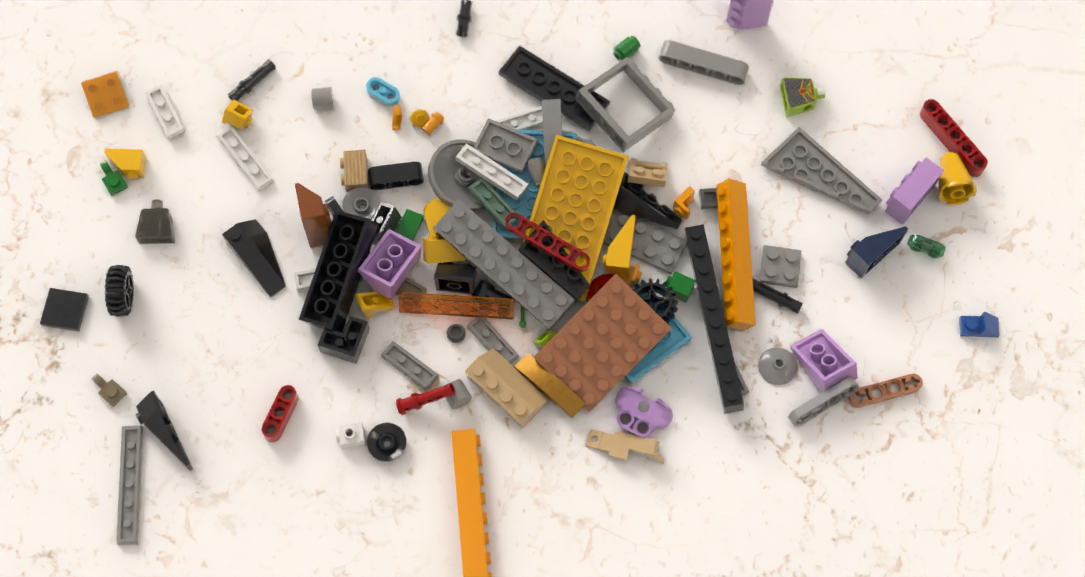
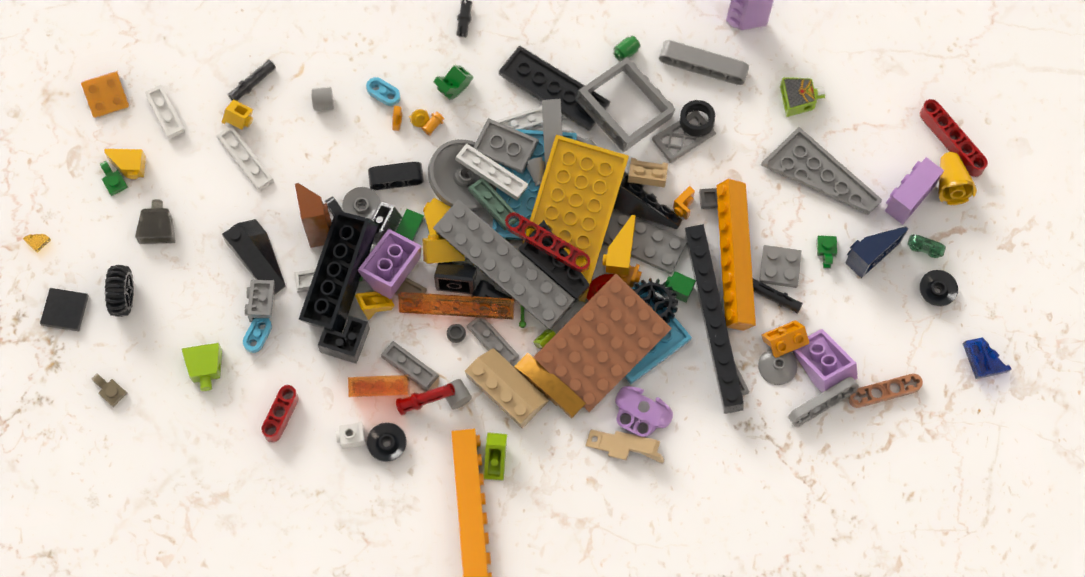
light grey tile [116,425,143,545] -> none
black wedge [136,390,193,471] -> none
tan brick [340,149,369,192] -> none
blue slope [959,312,999,337] -> none
none -> clear yellow tile [23,234,51,253]
none -> lime torso [182,343,222,391]
none -> medium azure plate [243,318,272,353]
none -> light grey bracket [245,280,275,322]
none -> clear orange brick [348,375,410,397]
none -> green brick [433,65,474,100]
none -> lime slope [484,433,507,480]
none -> light grey window [652,111,716,163]
none -> black tyre [680,100,715,137]
none -> light orange bracket [761,320,809,358]
none -> green plate [817,235,837,268]
none -> black dish [919,270,958,306]
none -> clear blue wing [962,337,1012,379]

